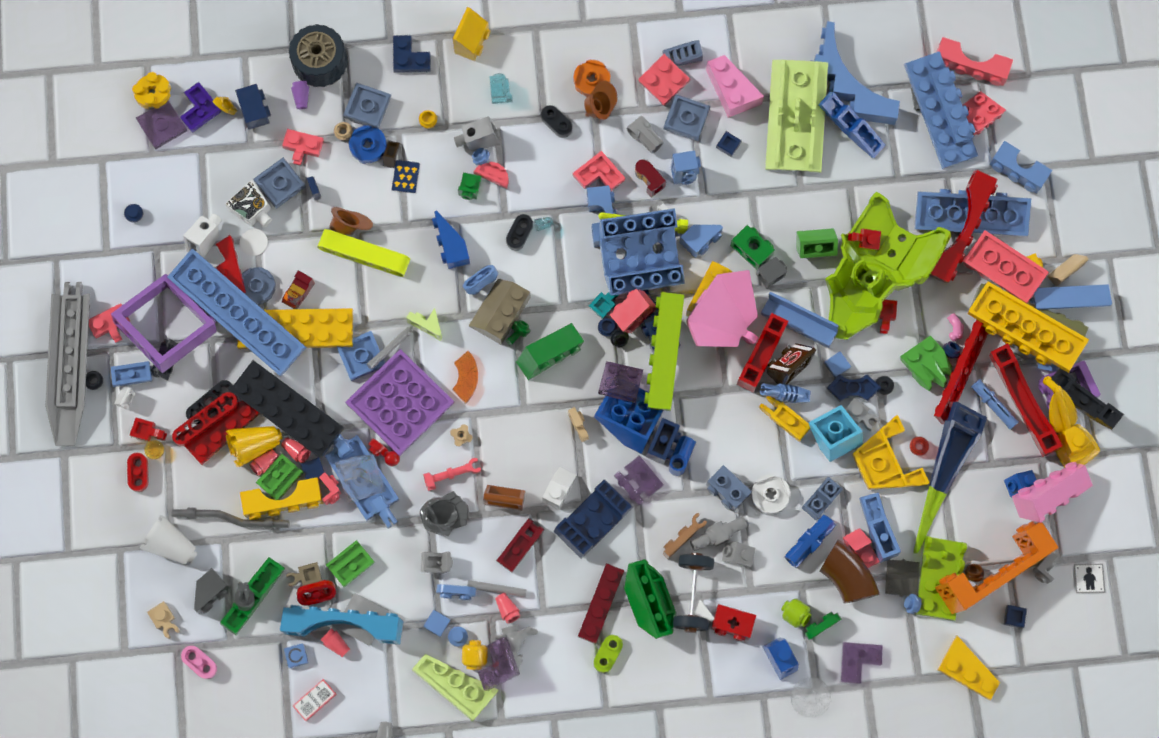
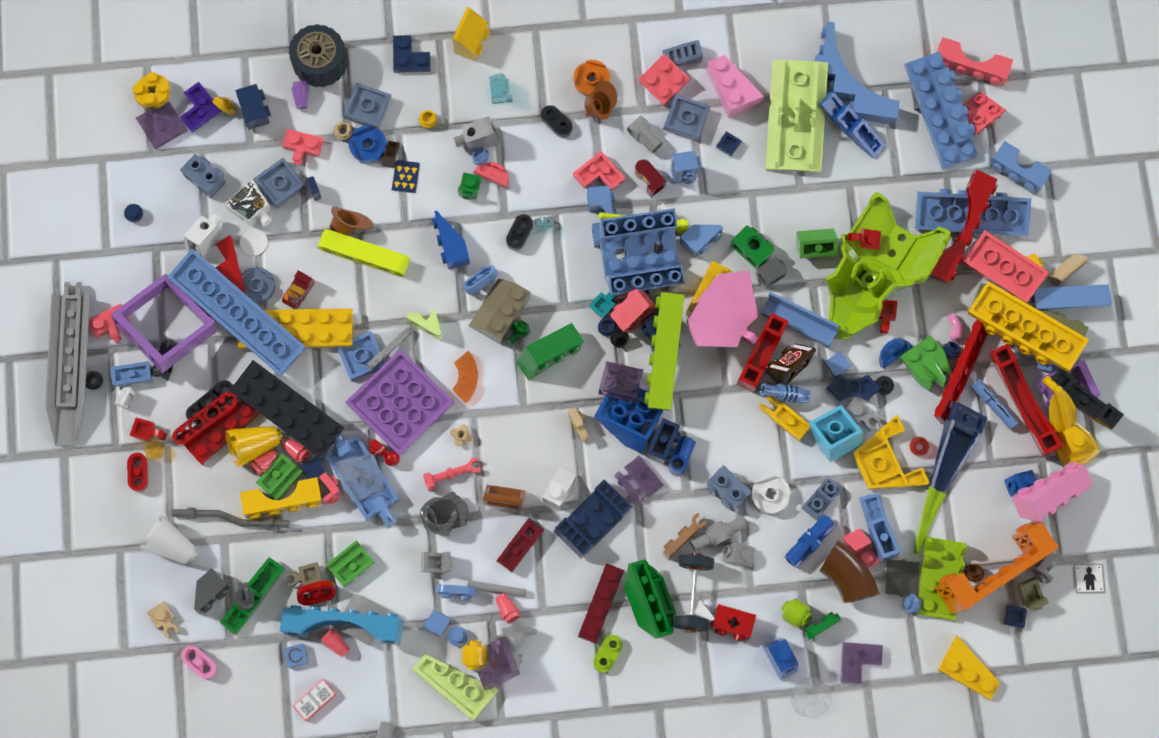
none -> sand blue brick [180,154,226,199]
none -> blue plate [879,338,913,369]
none -> olive bracket [1017,577,1049,611]

